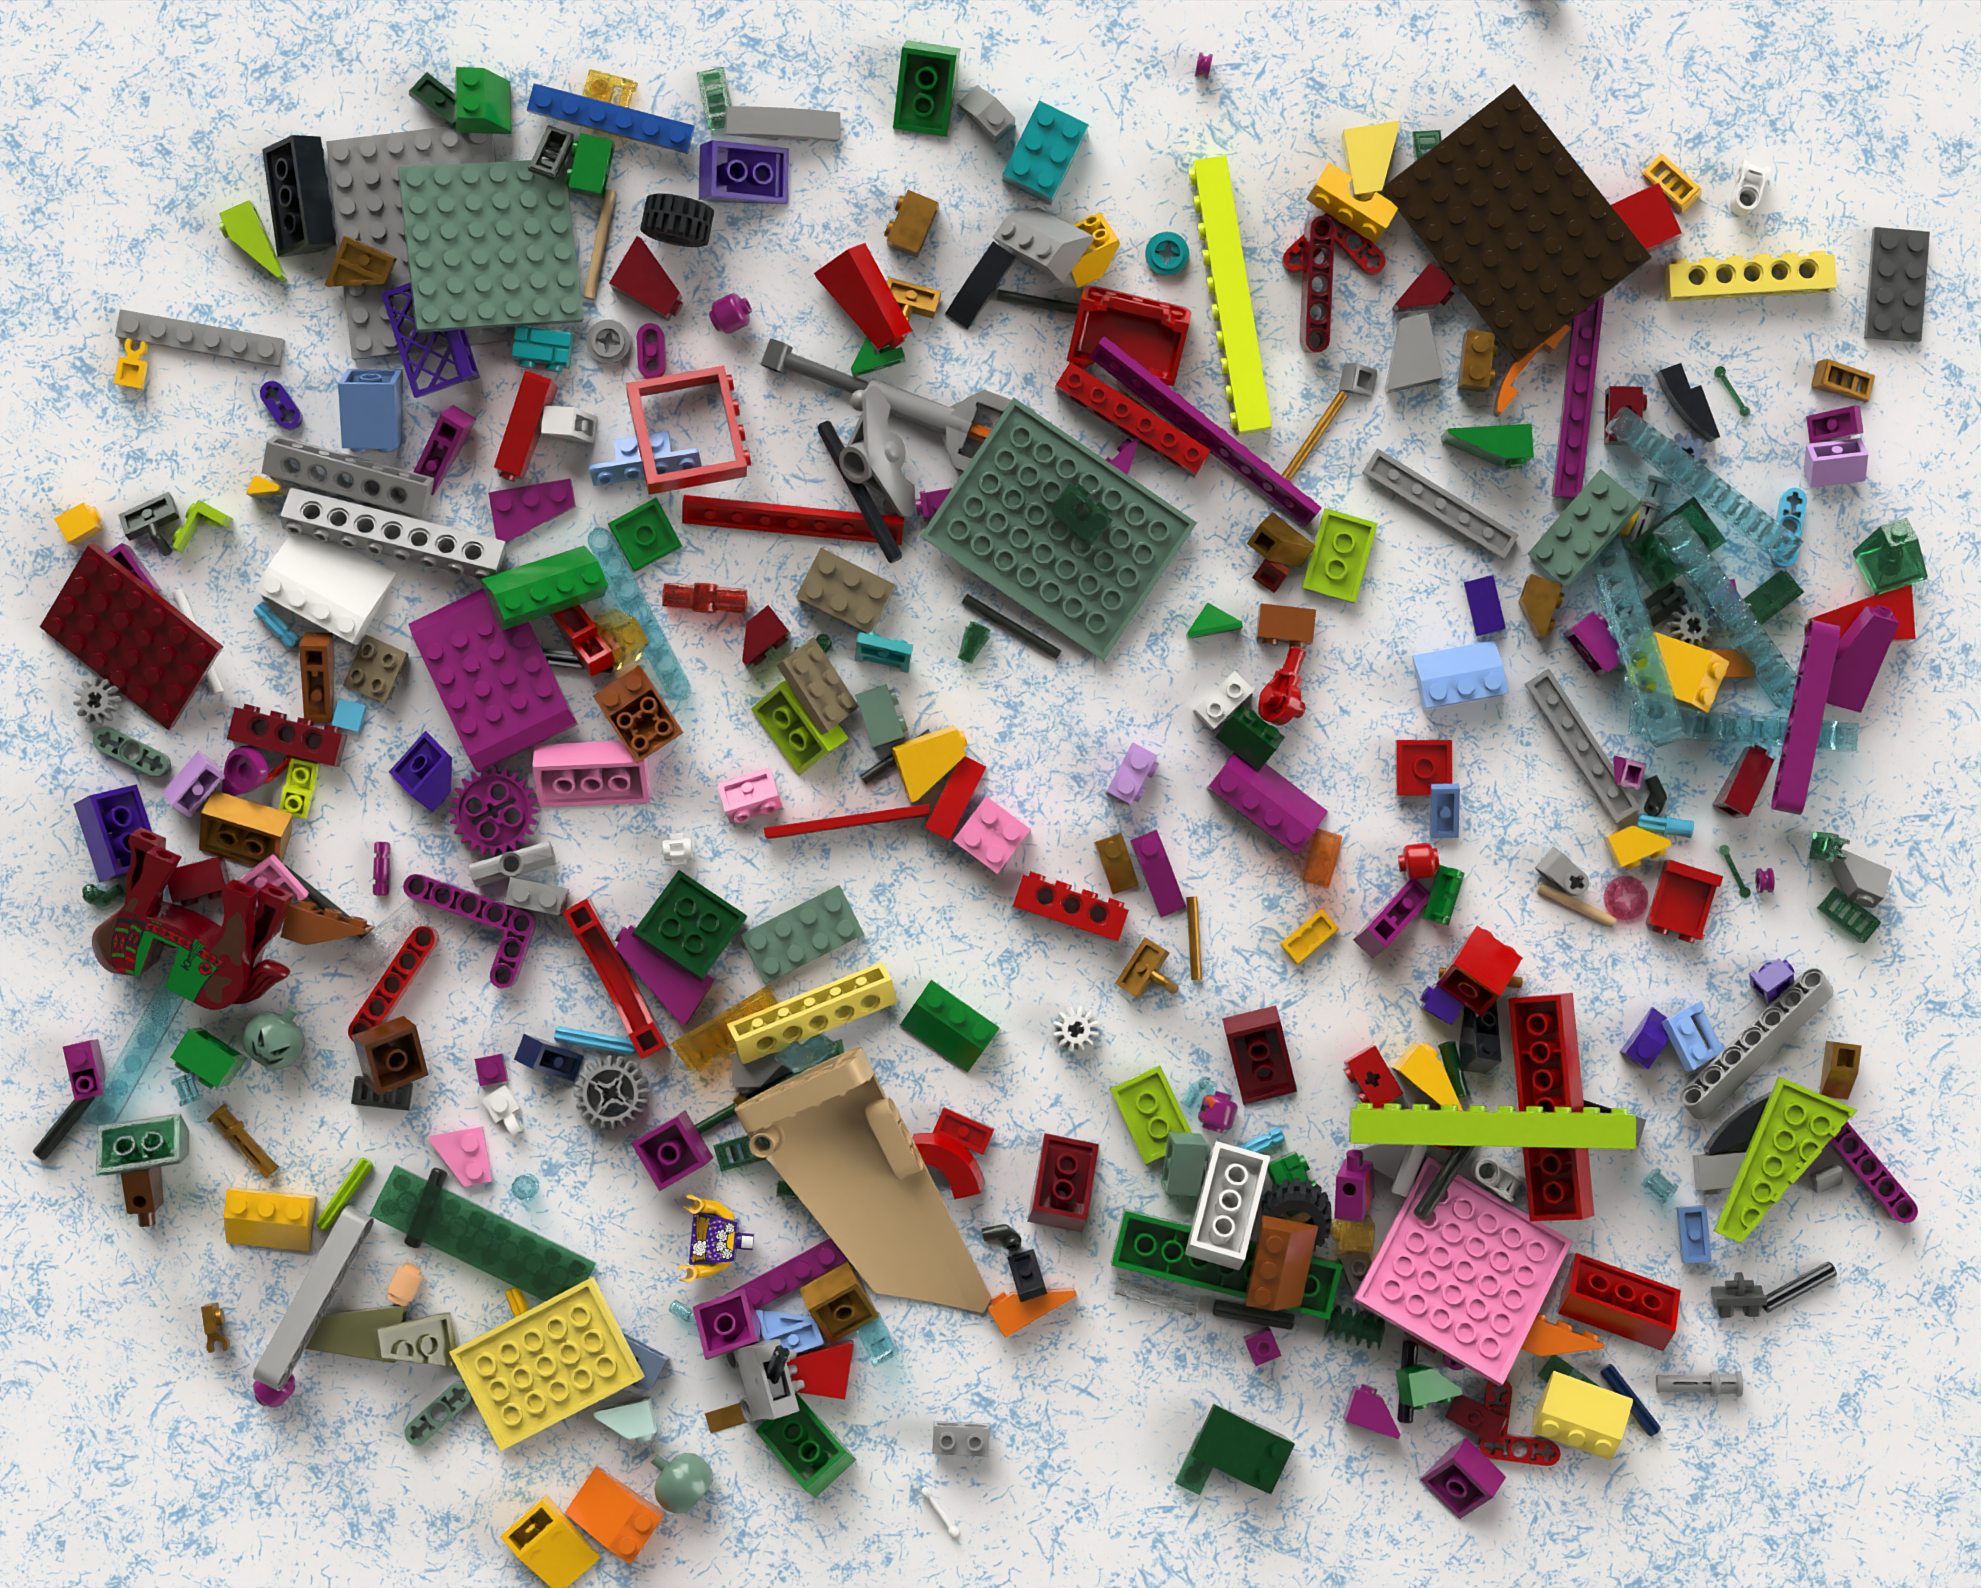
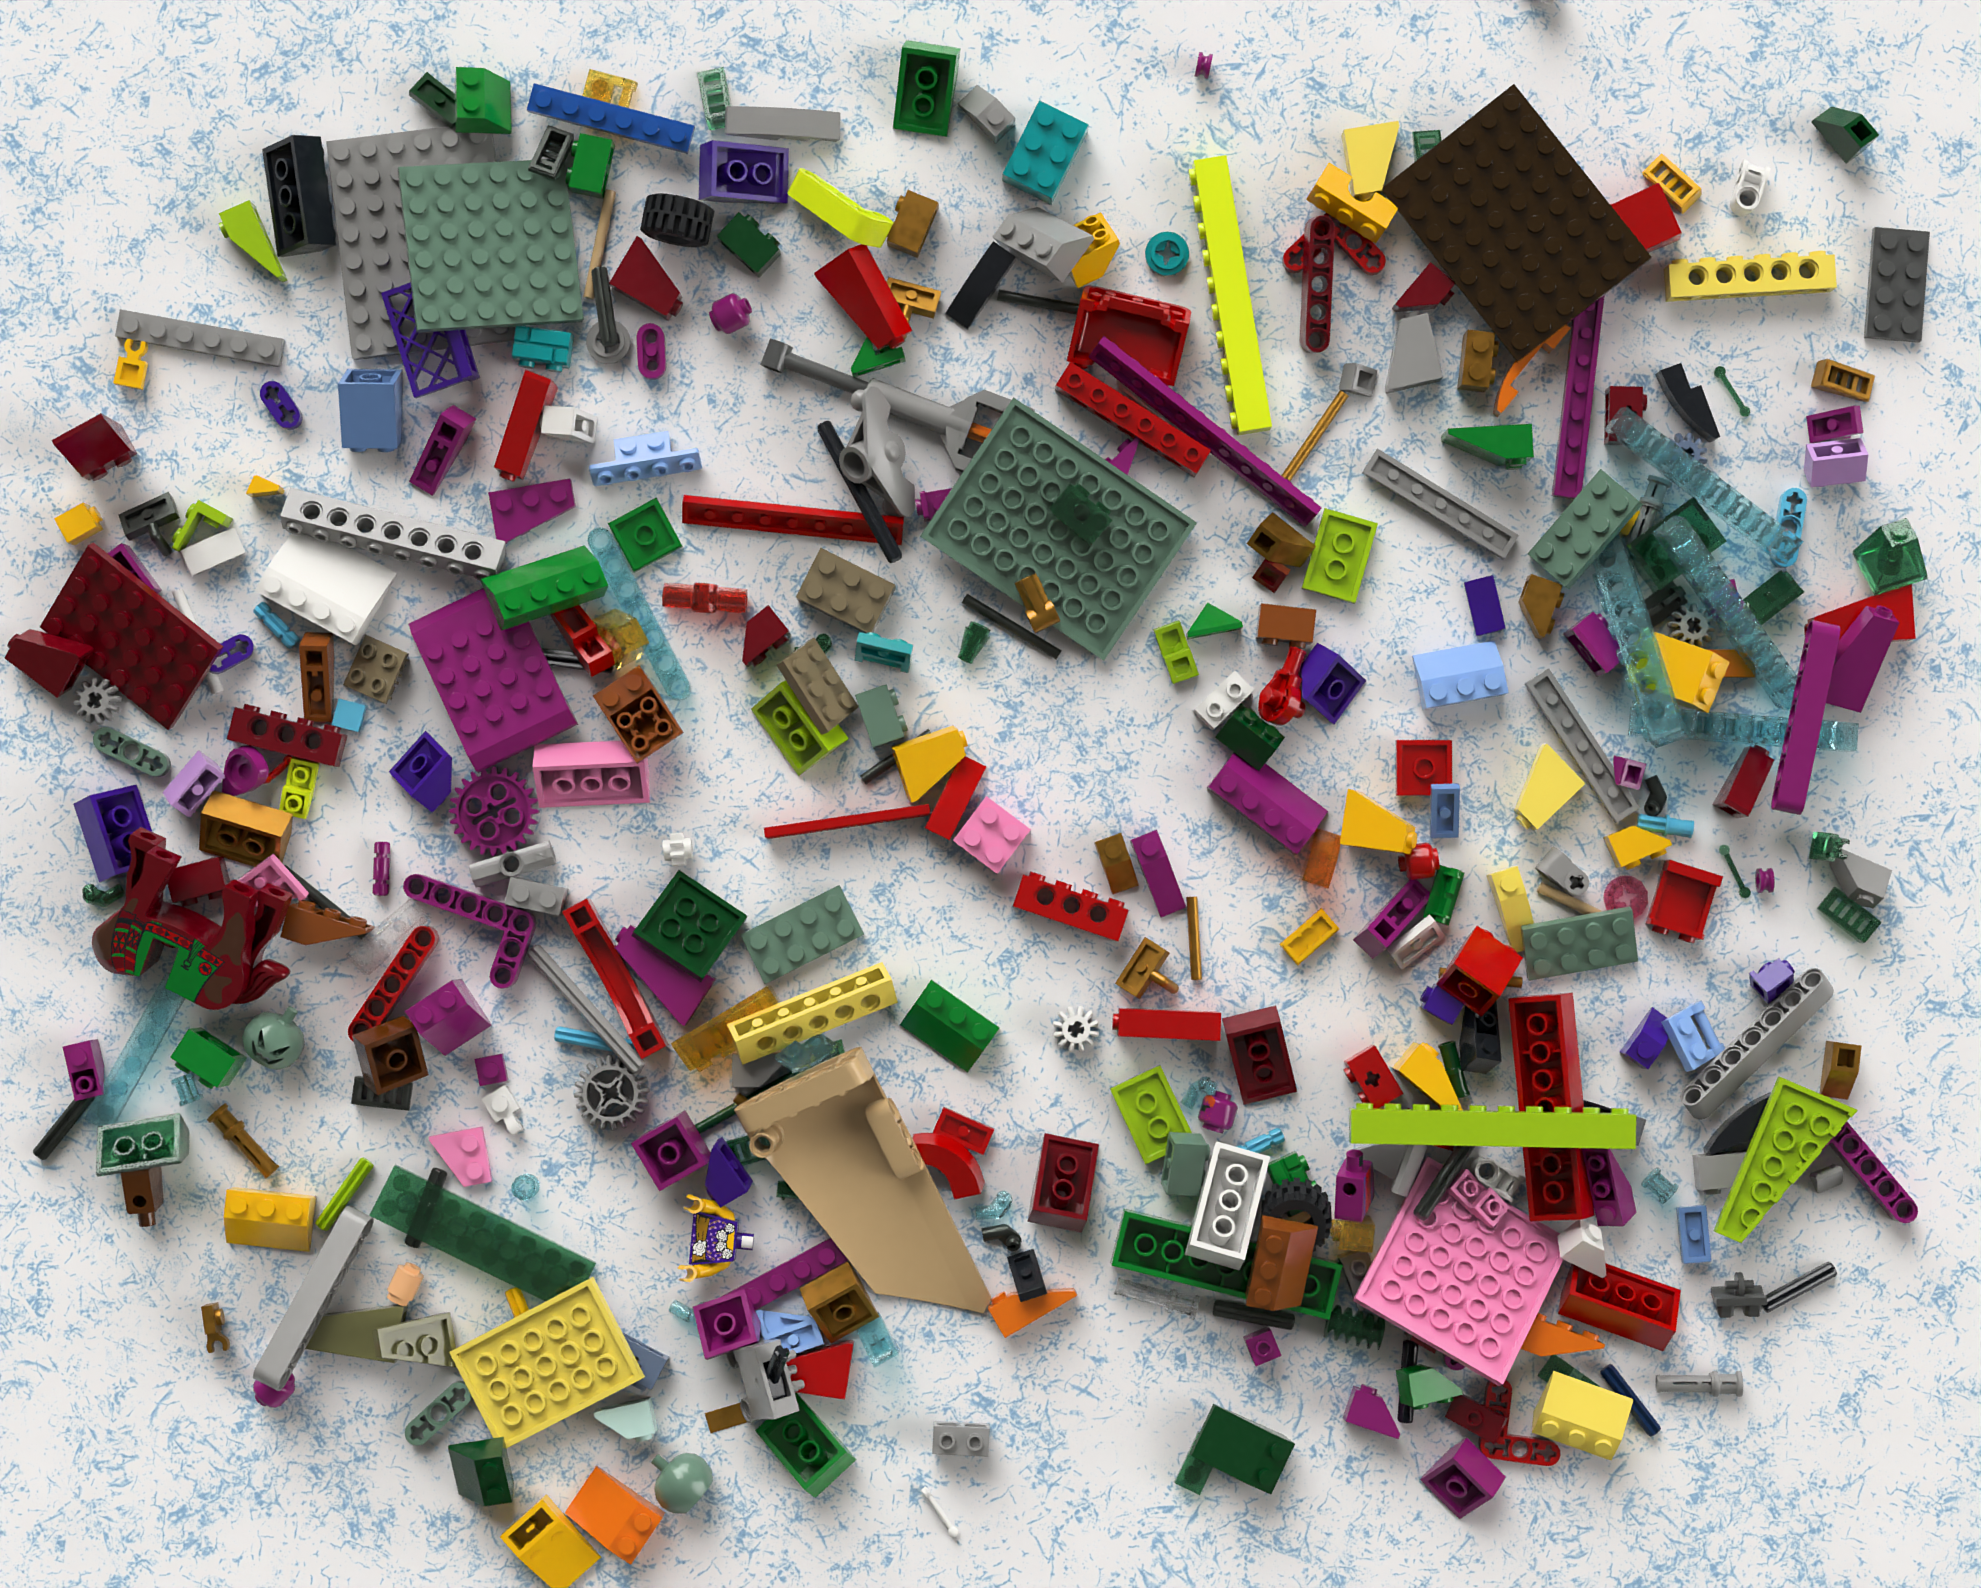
light grey brick [261,435,434,518] -> none
pearl gold wing [325,236,397,287] -> none
dark blue slope [514,1034,584,1082] -> none
window [626,365,751,495] -> none
bright pink bracket [717,767,783,824] -> none
lavender brick [1106,742,1159,805] -> none
none -> dark red slope [5,629,94,698]
none -> dark red slope [51,413,137,481]
none -> white slope [180,528,246,577]
none -> dark purple beam [208,634,254,674]
none -> magenta slope [405,979,492,1056]
none -> dark green slope [448,1437,514,1507]
none -> light grey axle [527,945,645,1073]
none -> pearl dark grey axle [591,266,618,347]
none -> dark purple slope [705,1137,753,1208]
none -> dark green brick [717,212,781,278]
none -> neon yellow beam [787,168,894,248]
none -> clear light blue arm [976,1191,1013,1220]
none -> pearl gold piece [1014,573,1060,633]
none -> red slope [1112,1008,1221,1041]
none -> lime slope [1153,620,1199,684]
none -> dark purple slope [1301,643,1366,725]
none -> yellow slope [1340,789,1417,854]
none -> white plate [1386,915,1445,970]
none -> bright pink slope [1446,1169,1509,1228]
none -> light yellow slope [1486,866,1534,953]
none -> light yellow slope [1514,744,1585,830]
none -> sand green plate [1521,907,1638,981]
none -> white slope [1557,1220,1606,1278]
none -> magenta slope [1582,1148,1637,1227]
none -> dark green slope [1811,107,1879,164]

